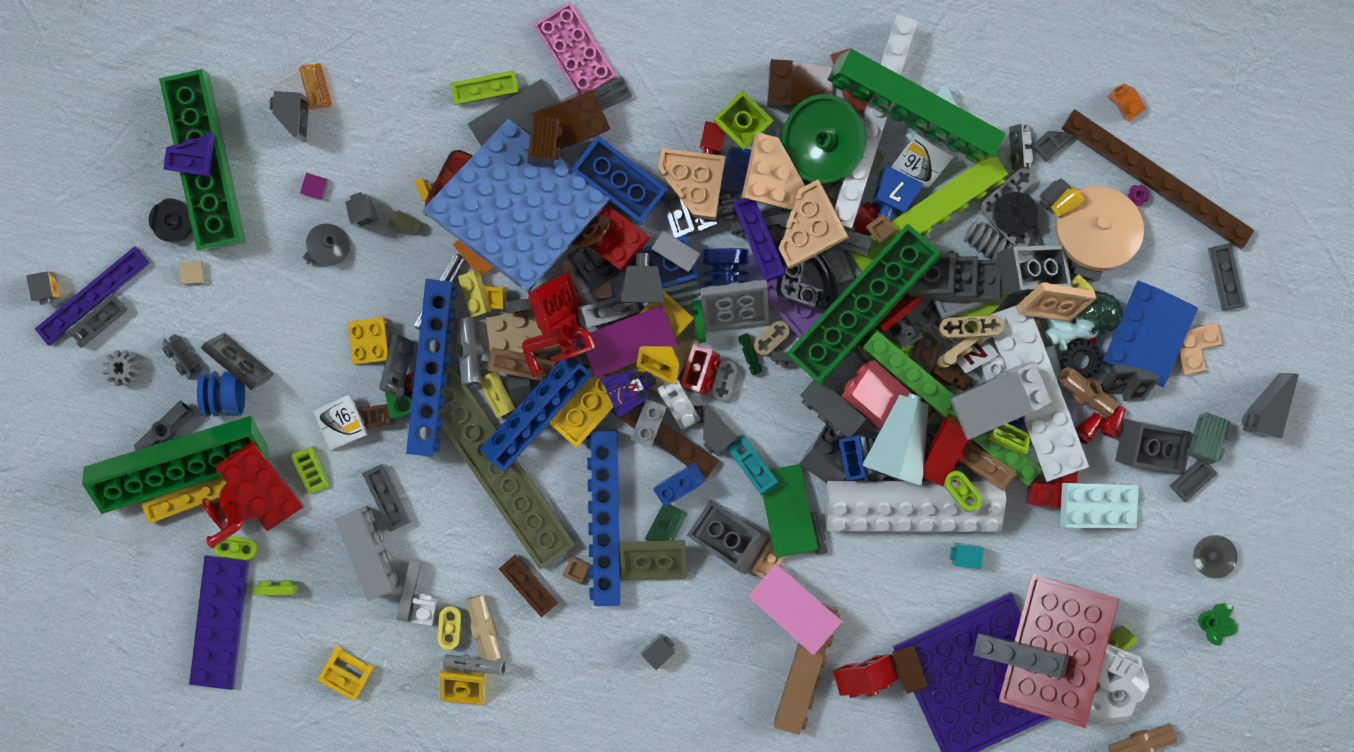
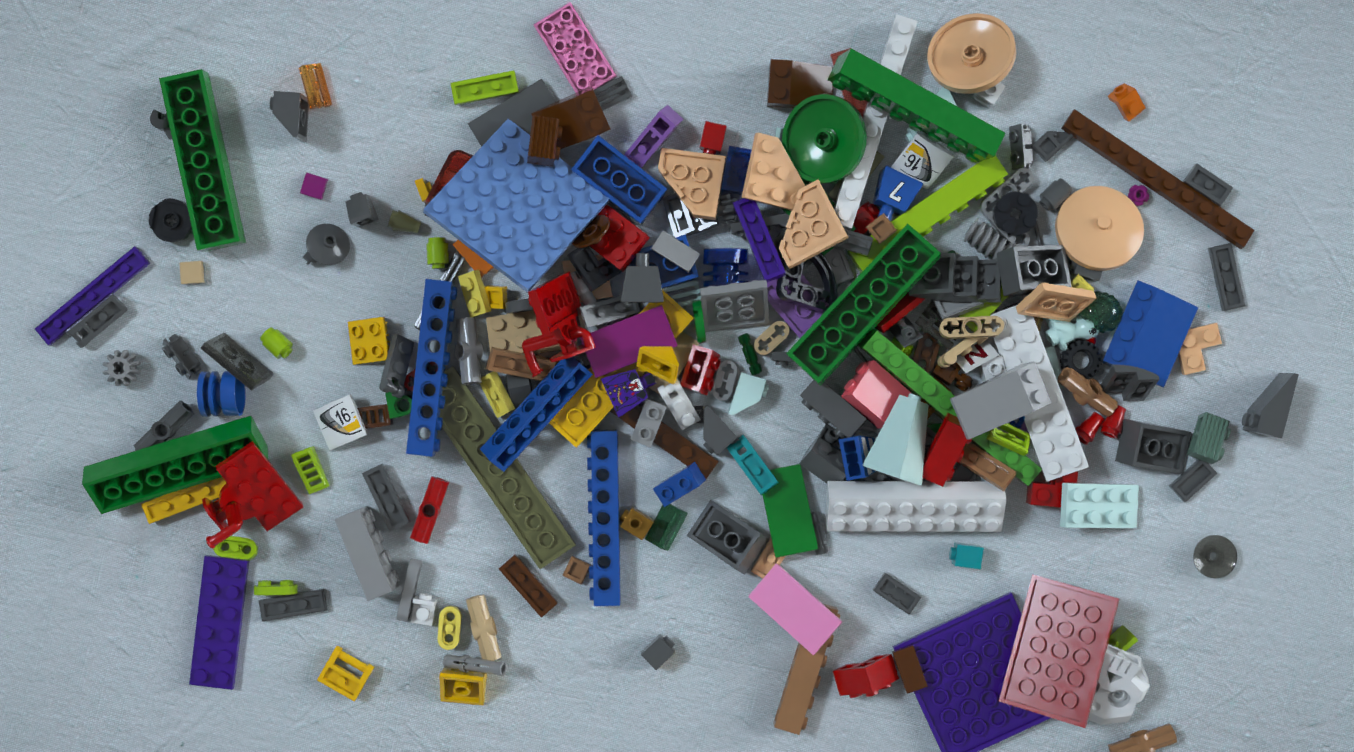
dark grey brick [26,271,60,305] -> none
dark purple wing [163,133,215,176] -> none
olive plate [620,540,687,580] -> none
lime slope [712,90,774,151] -> none
lime plate [944,471,982,513] -> none
dark grey brick [973,633,1069,678] -> none
yellow cone [1050,186,1085,217] -> none
green plate [1198,603,1238,646] -> none
none -> dark grey piece [150,110,172,140]
none -> dark grey tile [258,588,328,622]
none -> lime brick [260,327,293,359]
none -> red piece [410,476,450,544]
none -> lime brick [426,237,449,269]
none -> pearl gold brick [619,507,654,540]
none -> medium lavender slope [624,105,684,168]
none -> light aqua slope [728,371,769,415]
none -> dark grey plate [873,572,921,615]
none -> light nougat dish [927,13,1016,94]
none -> white brick [971,82,1006,108]
none -> dark grey plate [1183,164,1233,206]

